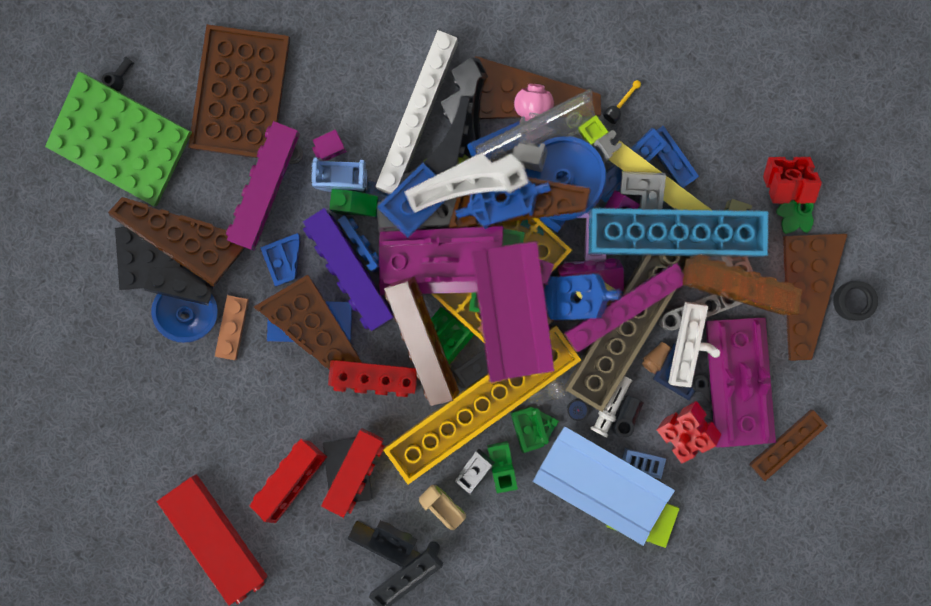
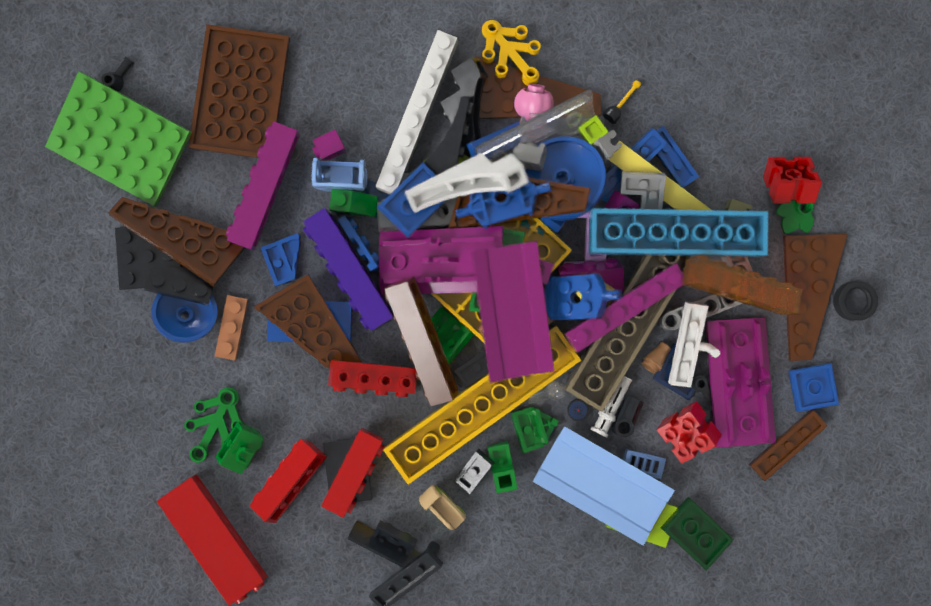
none -> green plant [184,387,244,463]
none -> green brick [216,421,264,475]
none -> yellow plant [482,20,541,86]
none -> dark green tile [660,497,734,571]
none -> blue plate [788,363,839,412]

